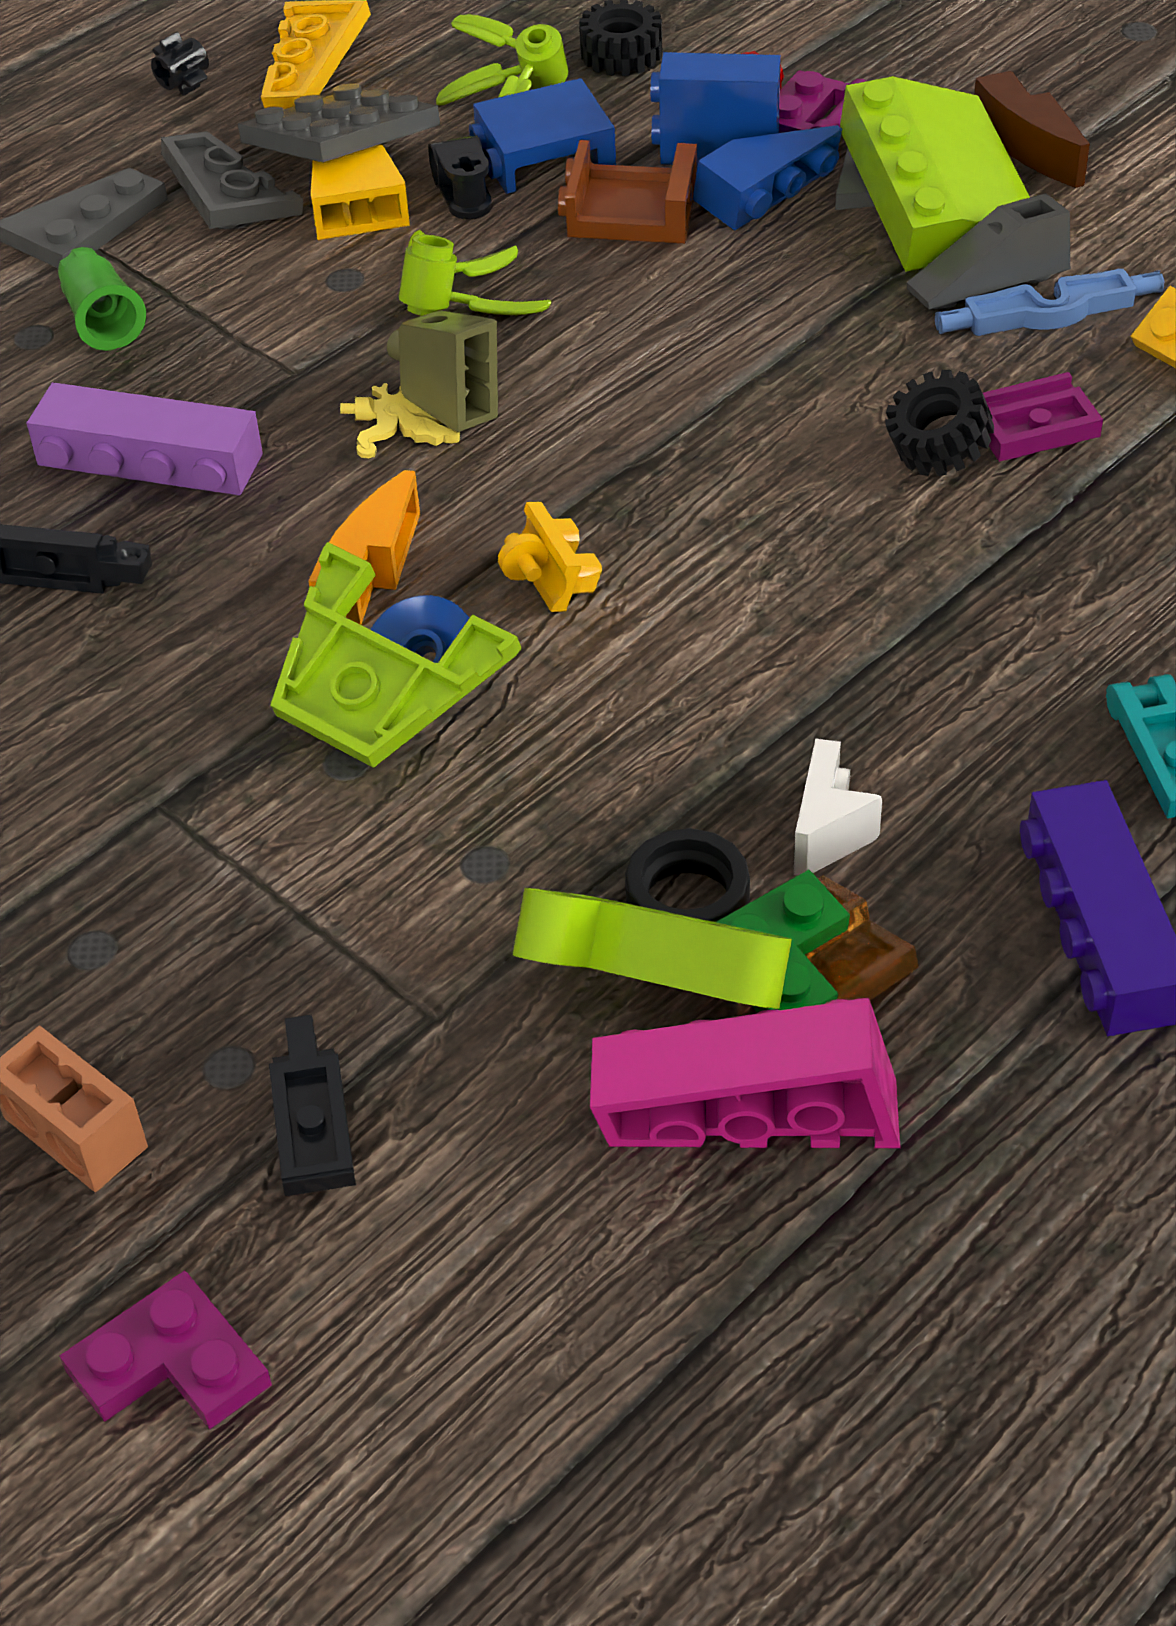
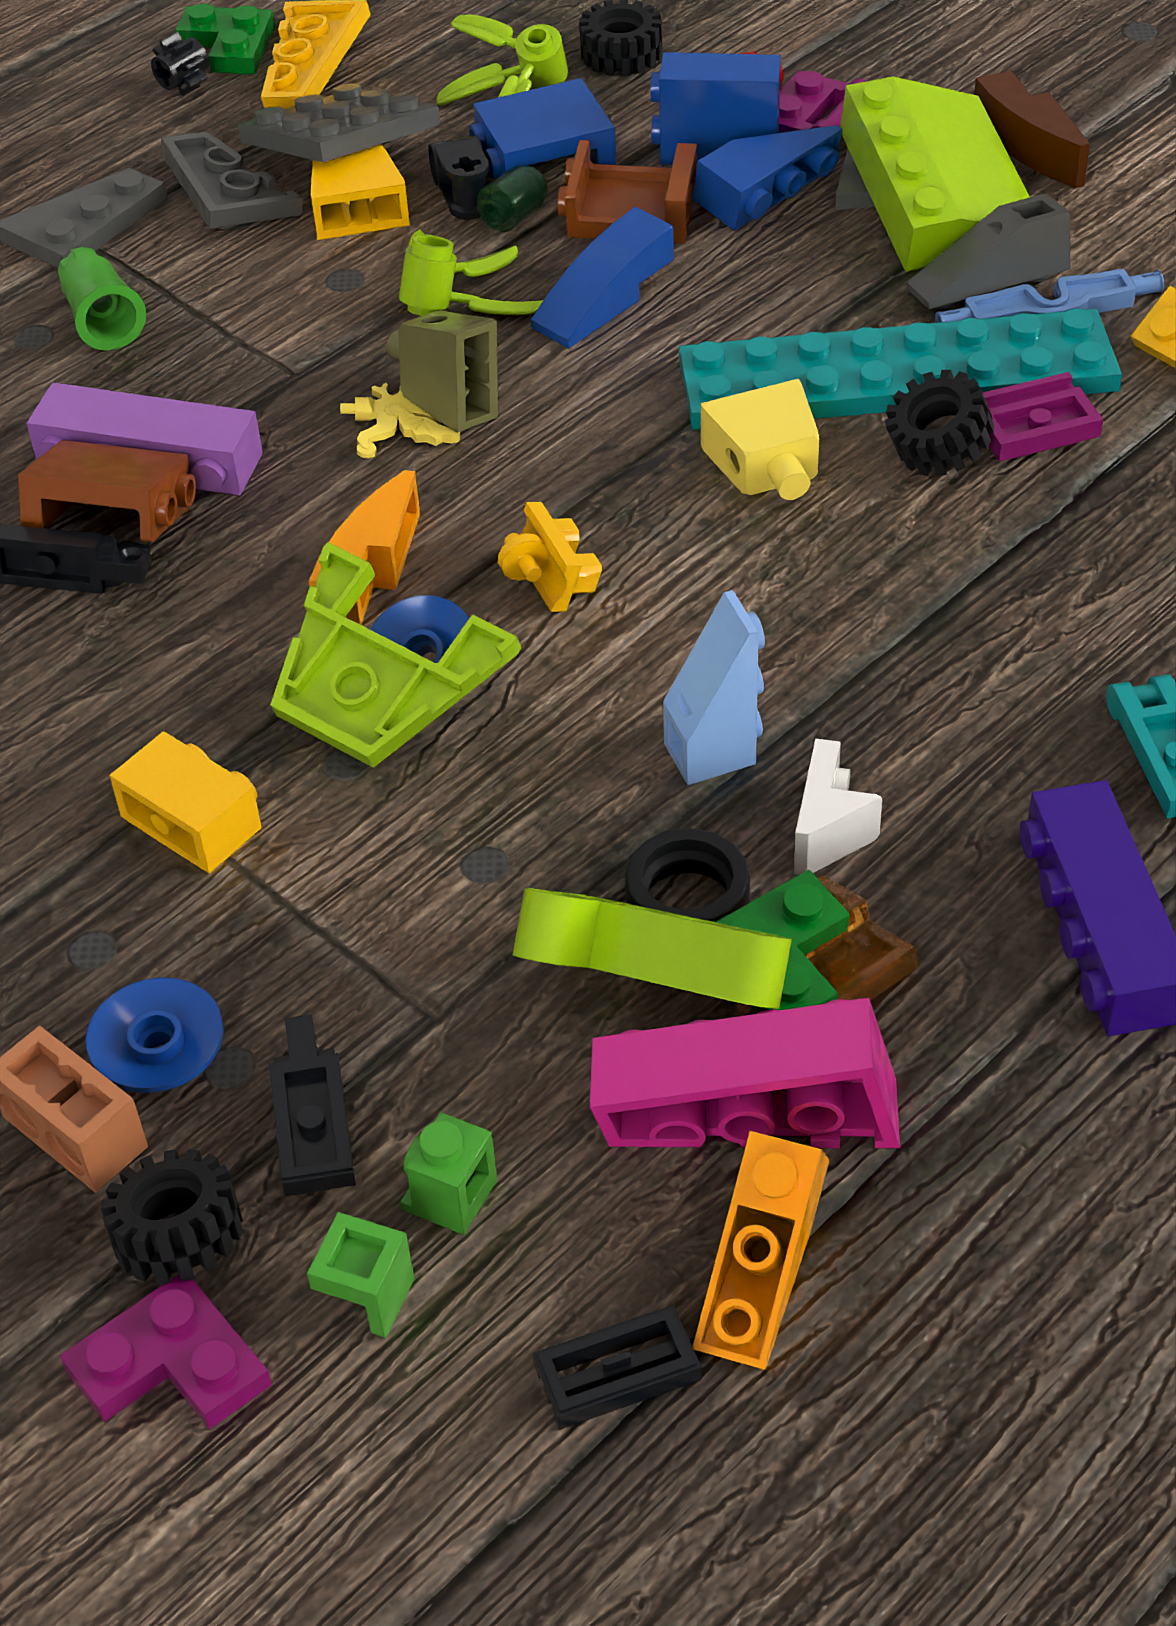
none -> dark orange panel [18,440,196,542]
none -> blue dish [86,977,224,1093]
none -> black tyre [101,1149,243,1284]
none -> yellow brick [109,731,262,874]
none -> green plate [175,4,275,74]
none -> bright green panel [307,1212,415,1338]
none -> bright green brick [400,1112,497,1235]
none -> clear green brick [477,166,548,232]
none -> blue slope [531,206,674,349]
none -> black tile [533,1305,702,1430]
none -> light blue slope [663,590,765,785]
none -> teal plate [679,309,1122,430]
none -> light orange slope [693,1131,829,1370]
none -> light yellow torso [701,379,819,500]

